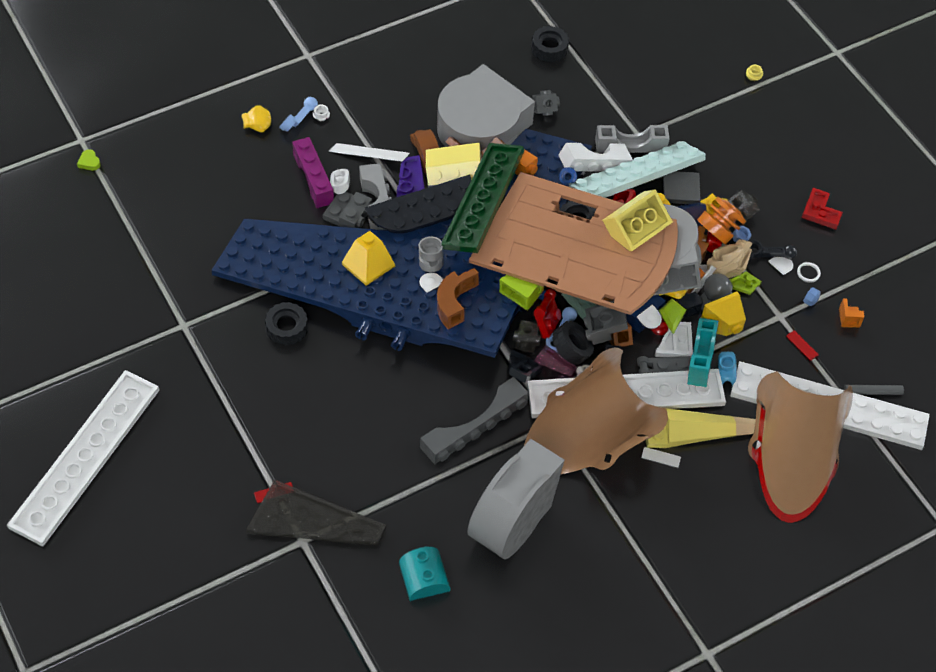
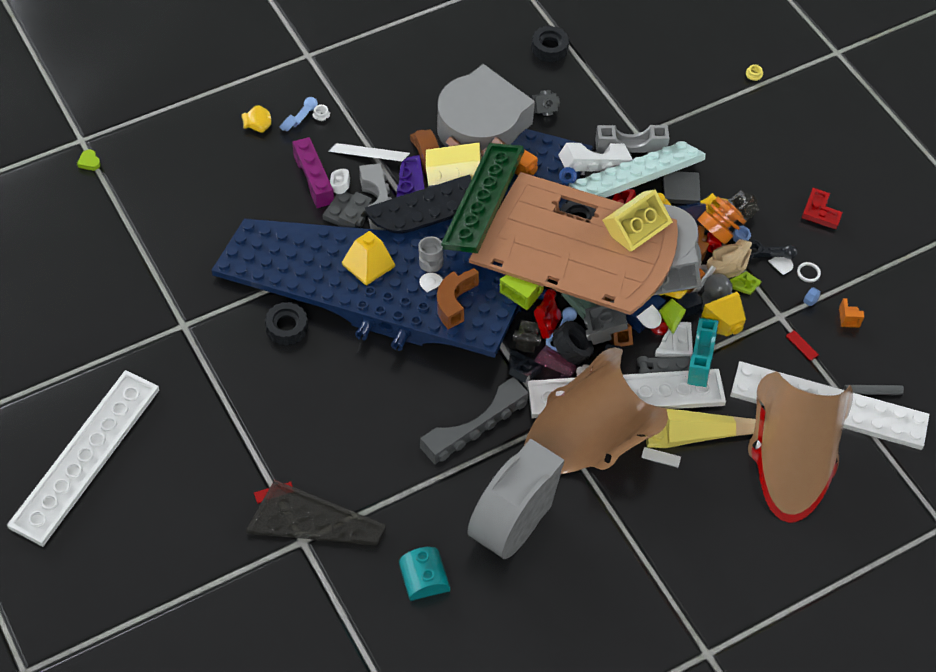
dark azure piece [718,352,737,386] -> none

